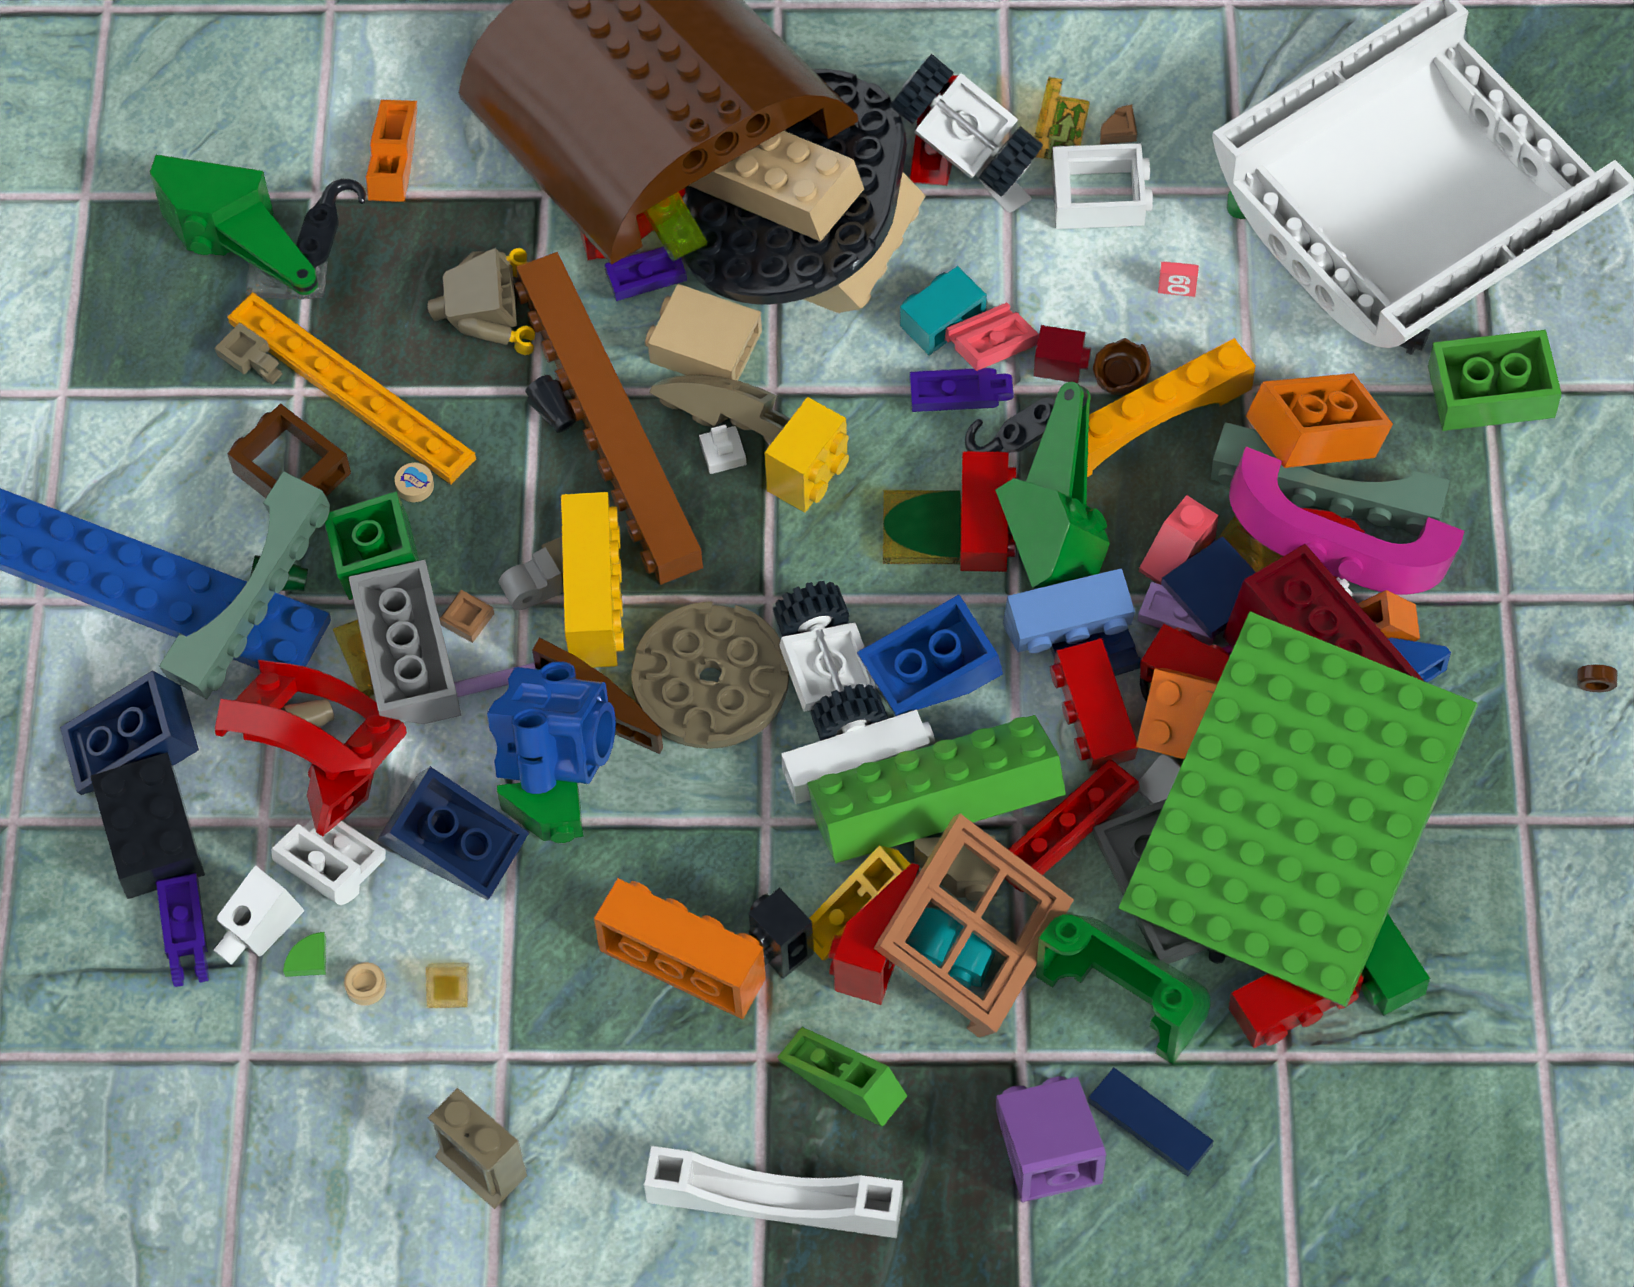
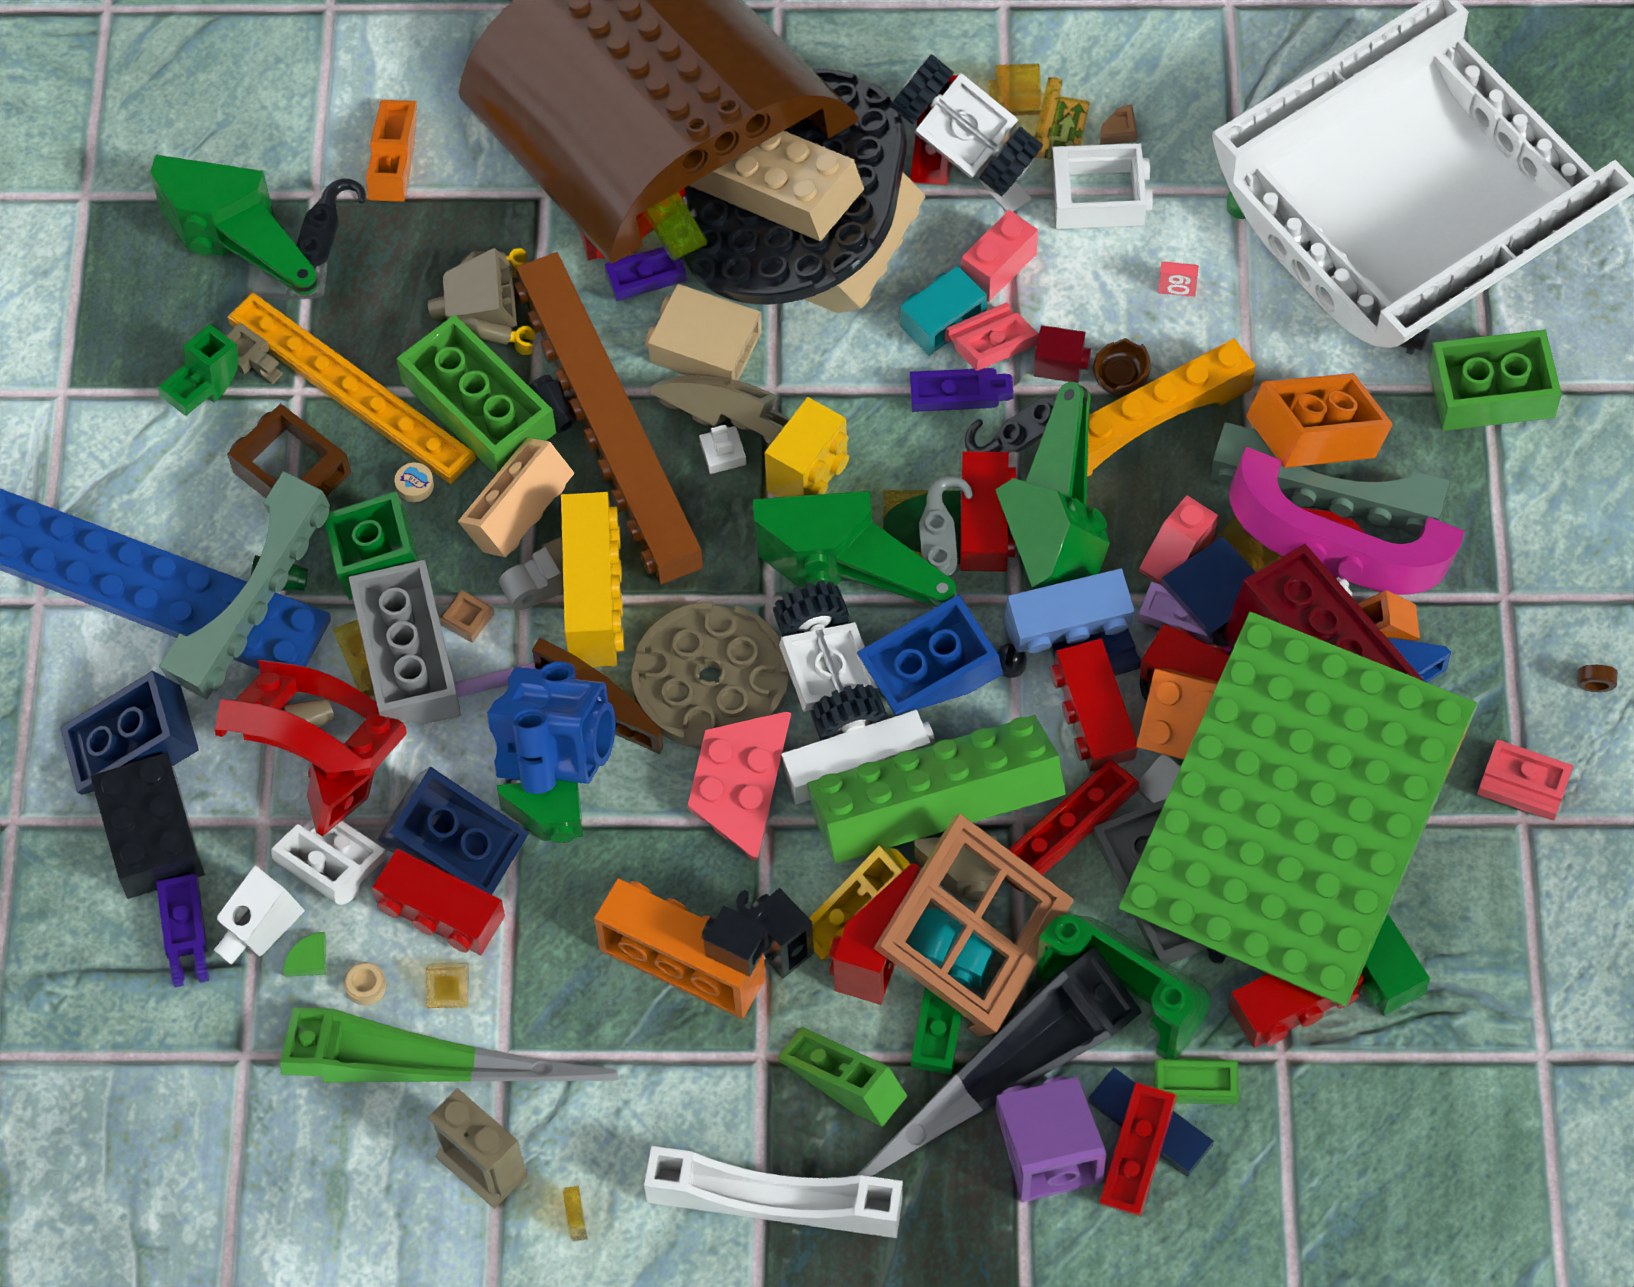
none -> green brick [158,324,238,416]
none -> bright green plate [280,1007,618,1082]
none -> red brick [372,849,505,956]
none -> bright green brick [396,314,556,475]
none -> light nougat brick [458,438,575,558]
none -> clear yellow tile [563,1185,588,1242]
none -> coral wing [687,712,791,862]
none -> black brick [701,890,769,977]
none -> green slope [753,476,973,607]
none -> black plate [856,946,1142,1177]
none -> green plate [911,987,962,1074]
none -> coral brick [961,209,1038,302]
none -> clear yellow brick [988,63,1041,116]
none -> black hinge [997,643,1027,678]
none -> red plate [1099,1082,1178,1217]
none -> bright green tile [1154,1059,1239,1104]
none -> coral plate [1477,739,1574,821]

